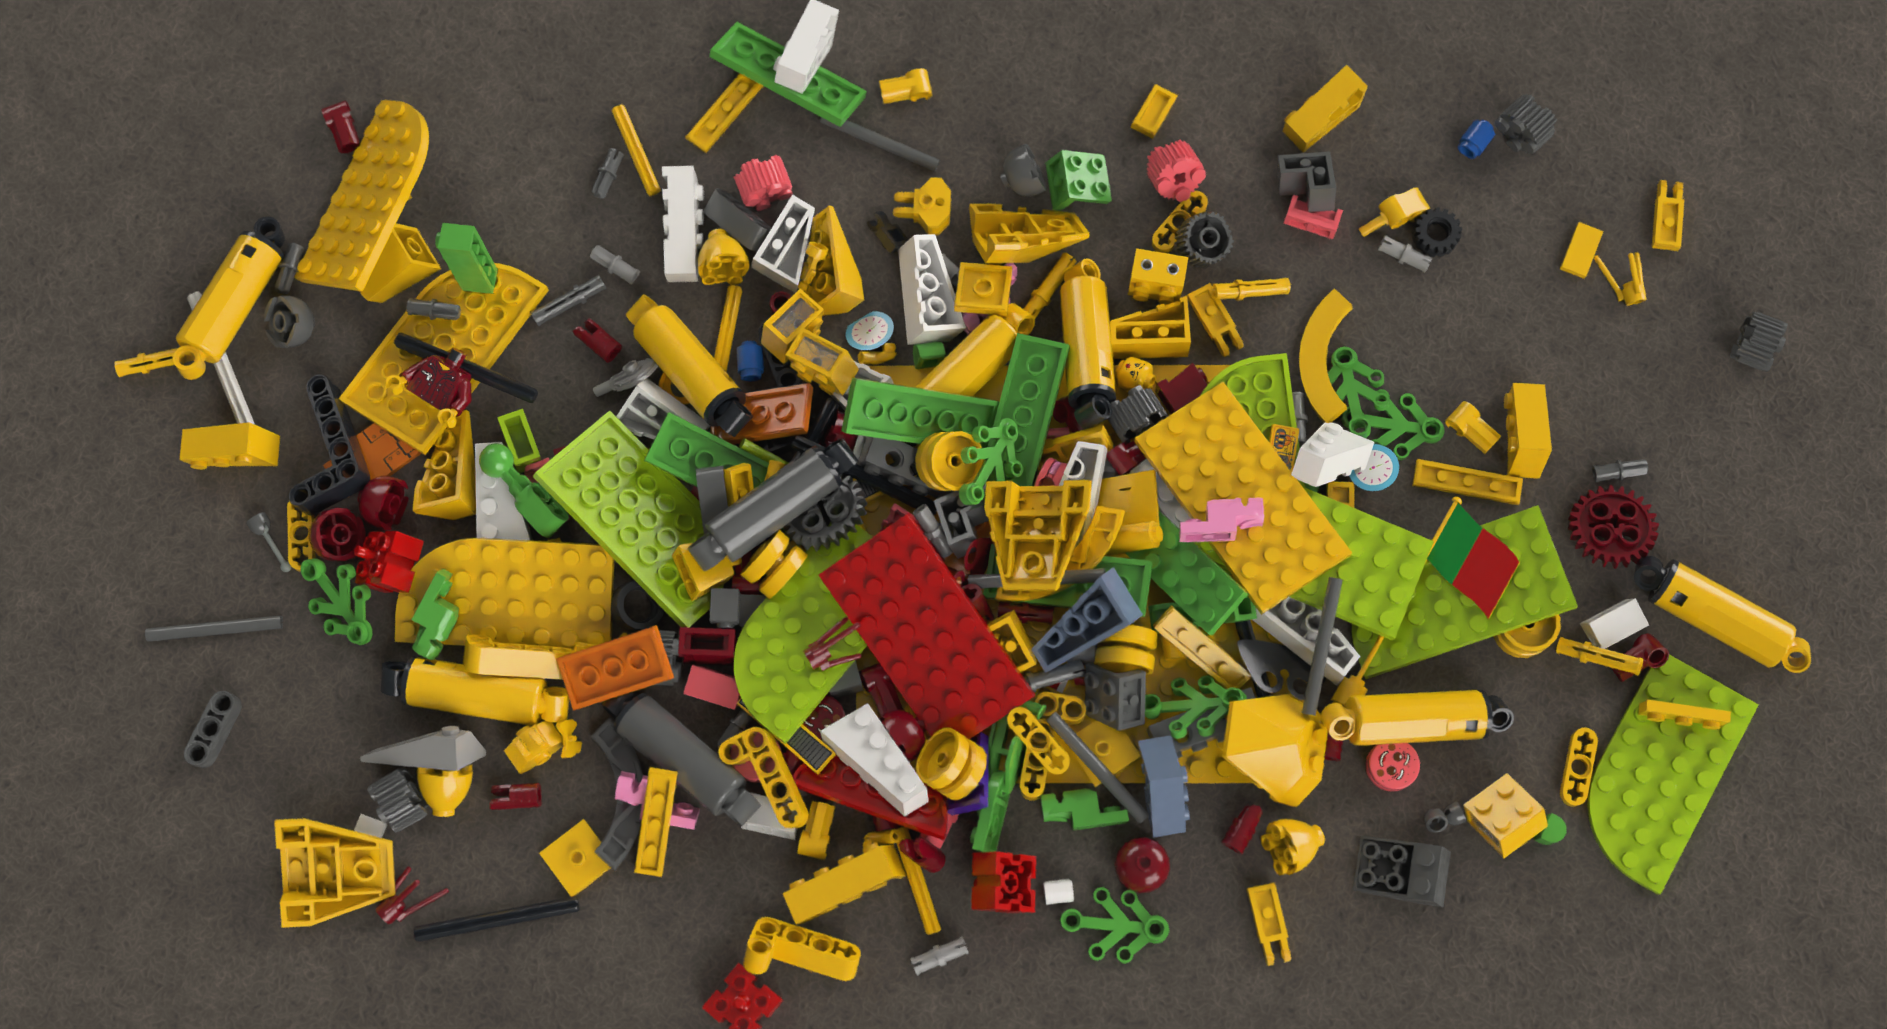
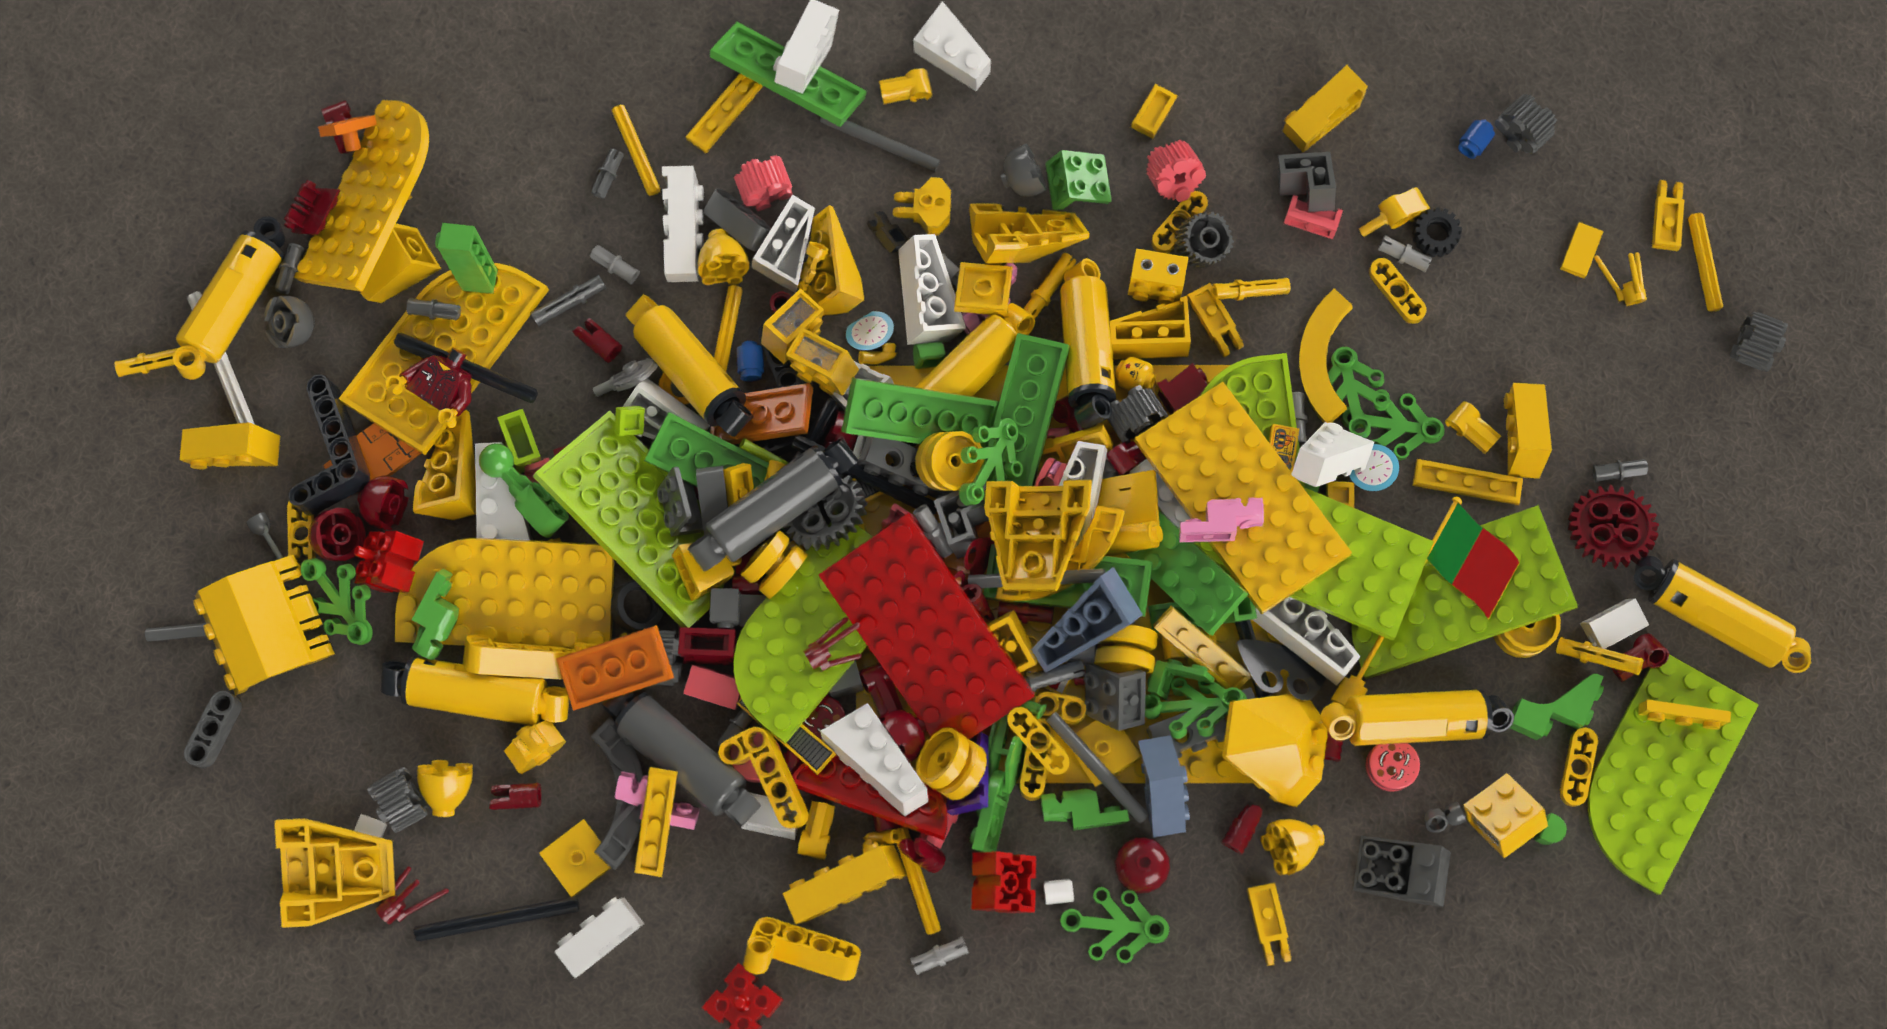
light grey wedge [361,726,486,771] -> none
yellow piece [556,719,582,758] -> none
dark grey piece [1302,577,1343,716] -> none
none -> yellow hinge [193,555,335,696]
none -> dark red hinge [284,180,341,235]
none -> orange tile [318,115,377,152]
none -> white wedge [554,897,644,978]
none -> lime plate [614,406,645,436]
none -> dark grey bracket [657,466,703,537]
none -> white wedge [913,1,991,91]
none -> bright green bracket [1147,659,1215,701]
none -> yellow beam [1369,258,1426,324]
none -> bright green arch [1510,674,1604,740]
none -> yellow axle [1688,213,1723,312]

